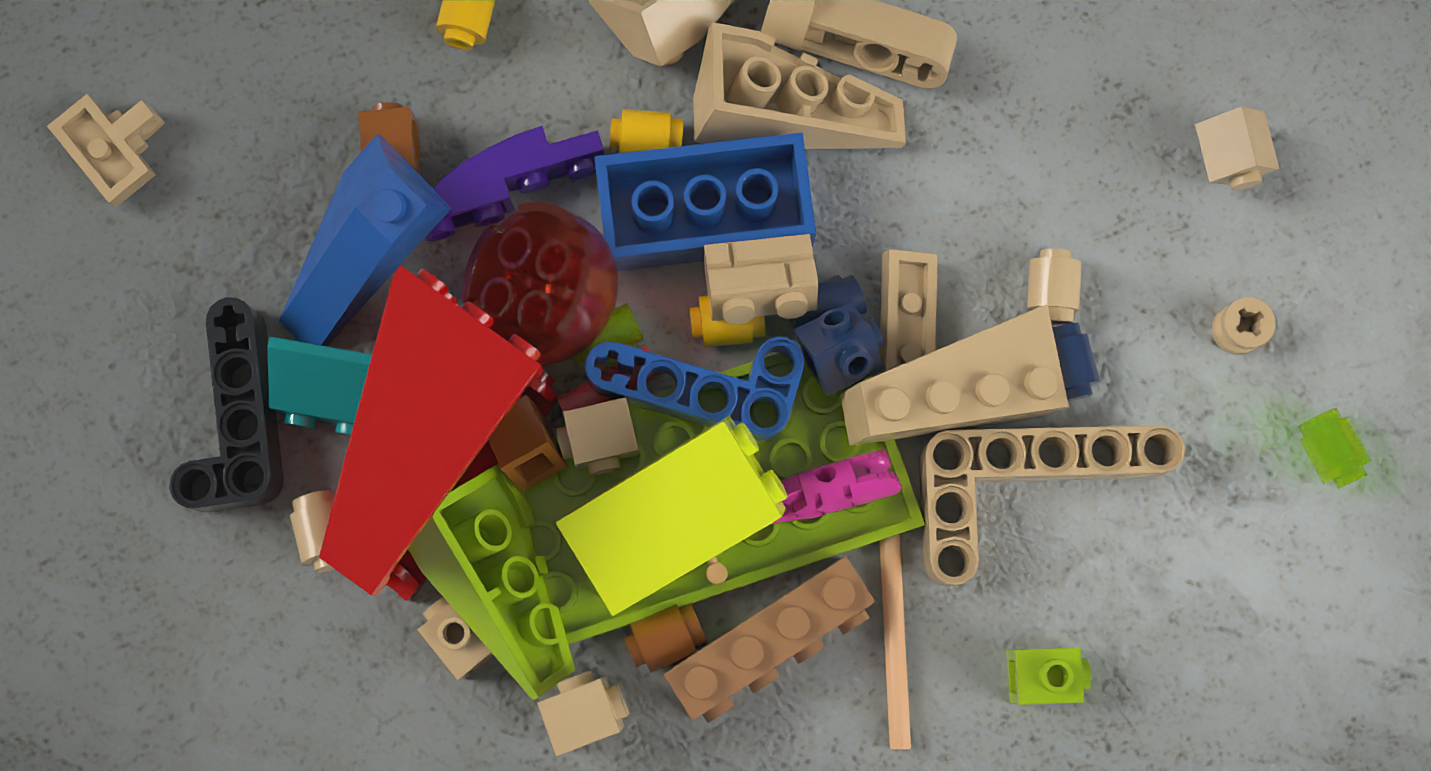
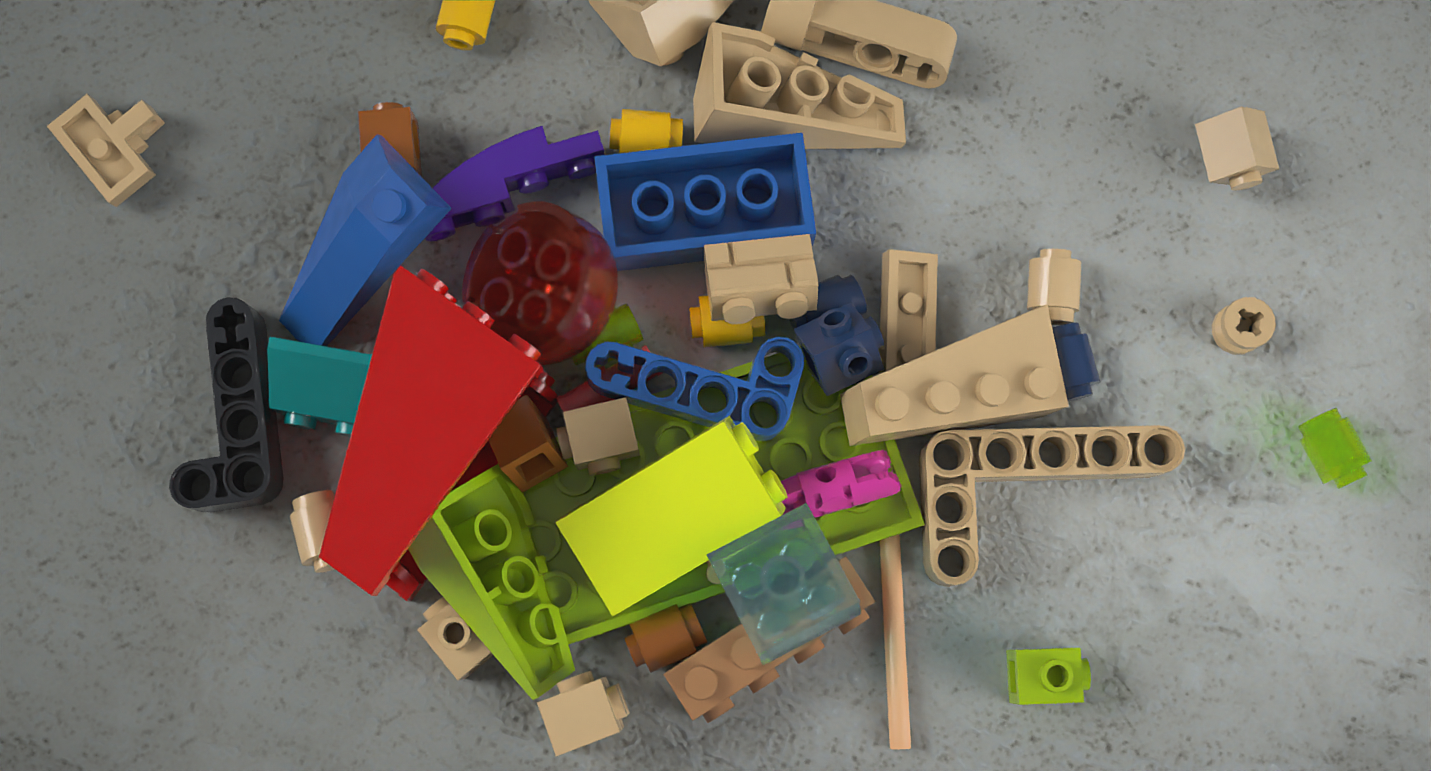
none -> clear light blue brick [707,503,861,665]

